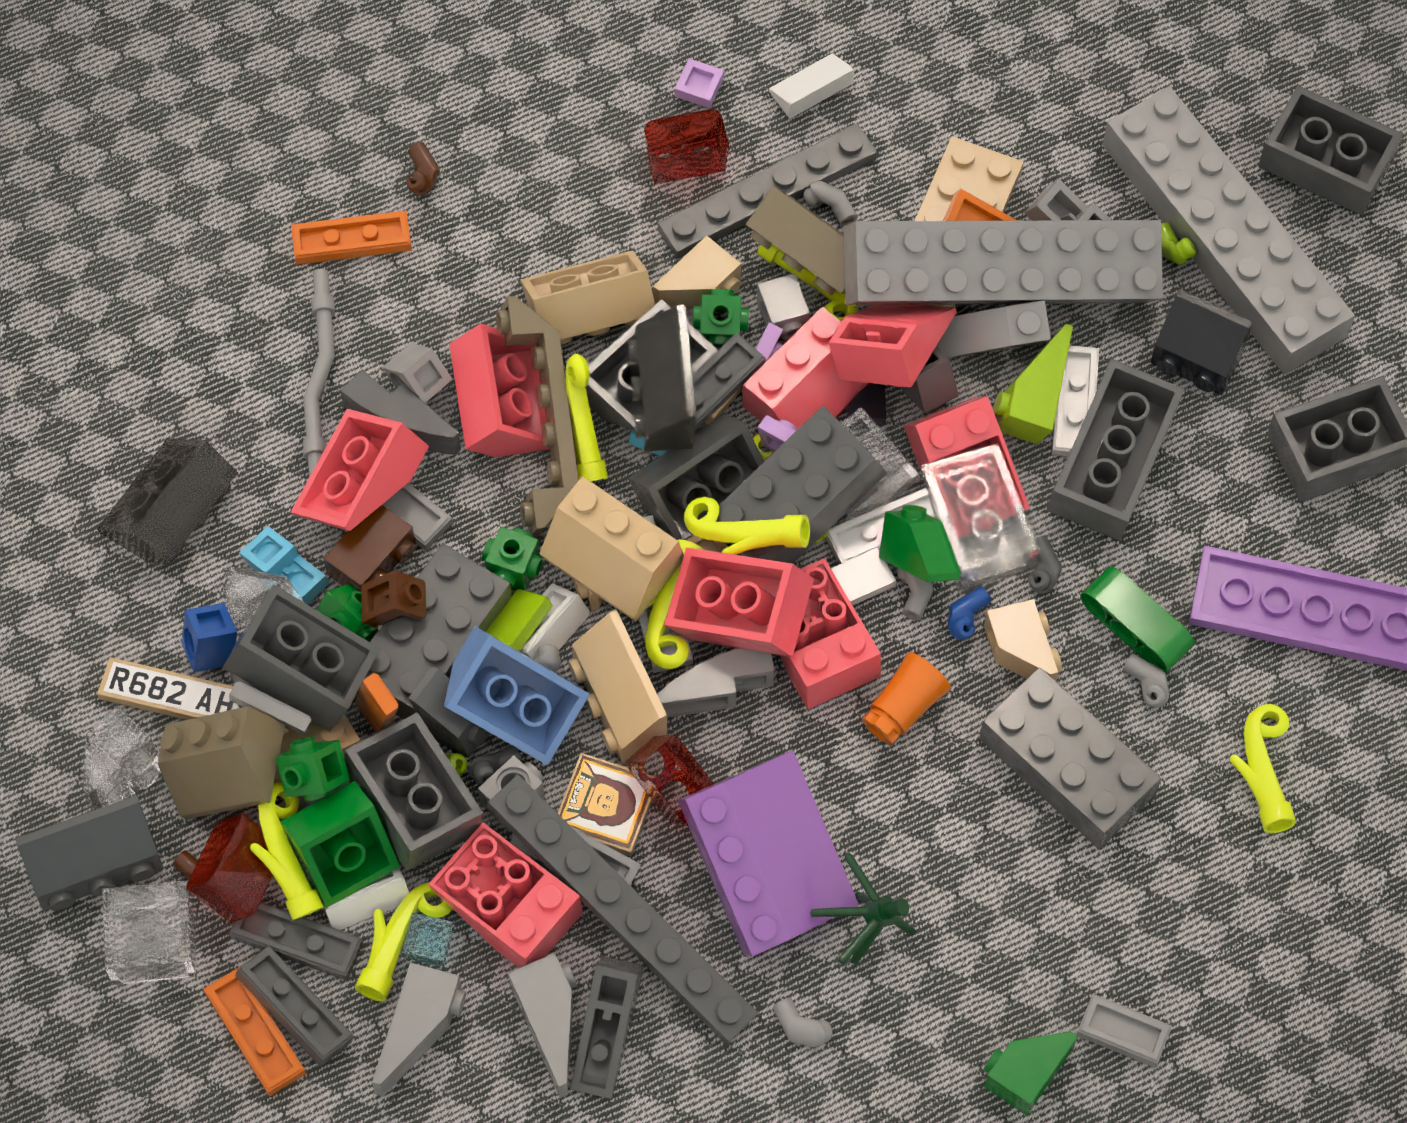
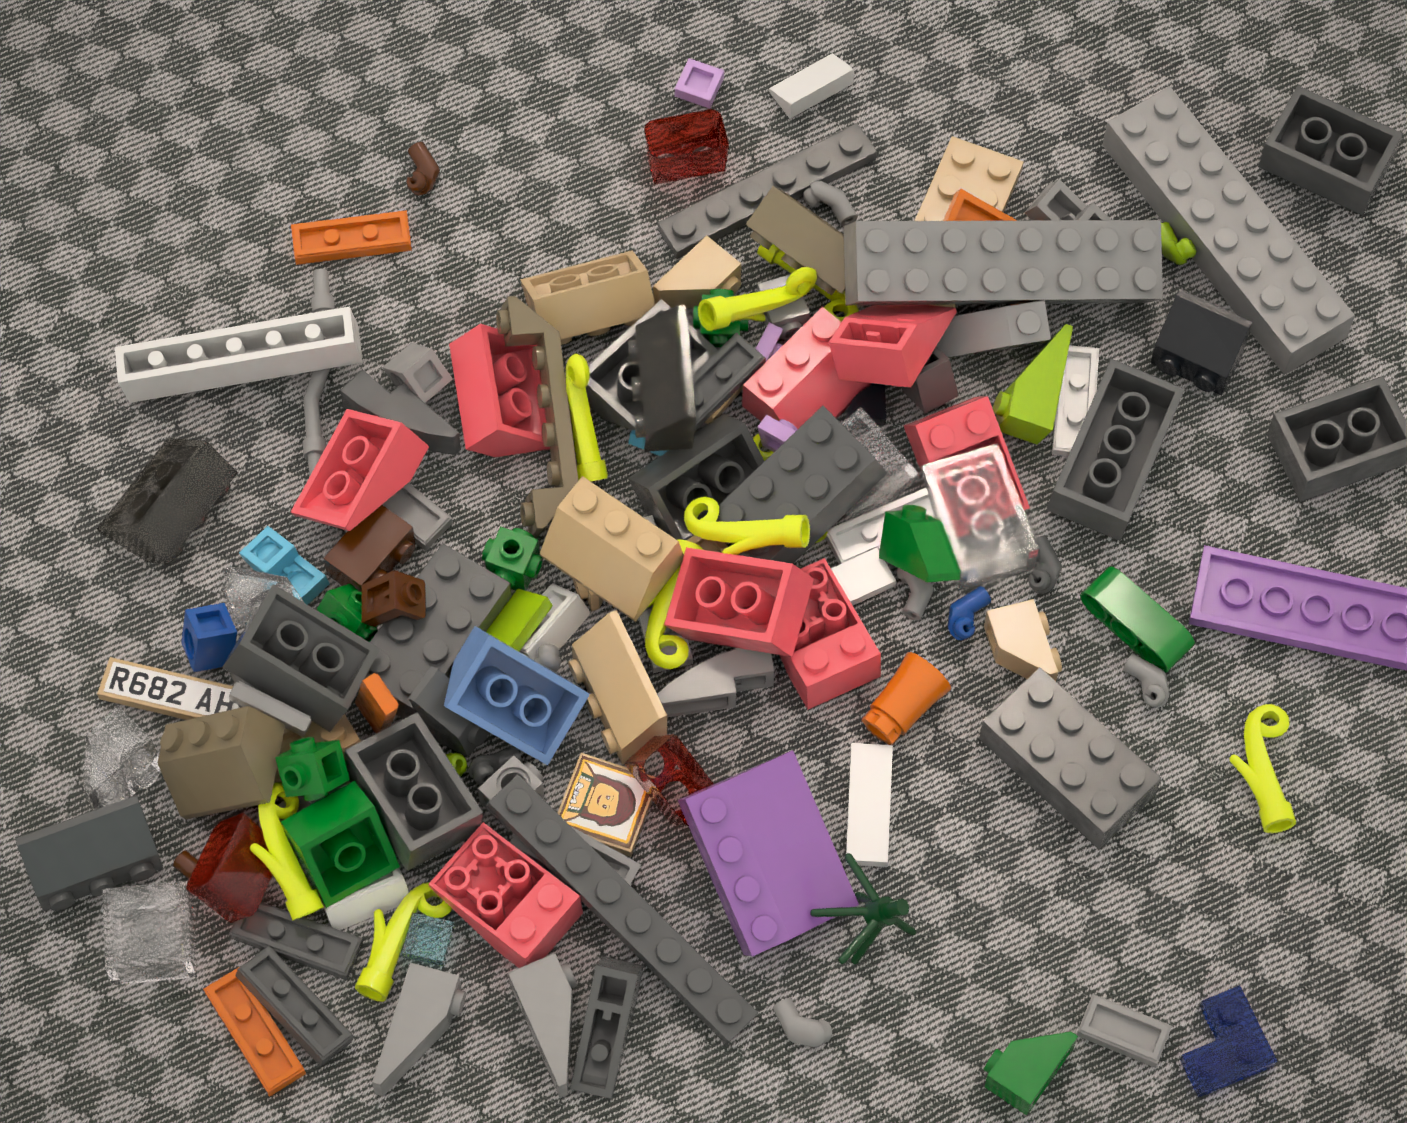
none -> white brick [115,306,363,403]
none -> neon yellow plant [698,267,817,331]
none -> white tile [846,743,893,867]
none -> clear blue plate [1180,985,1277,1098]

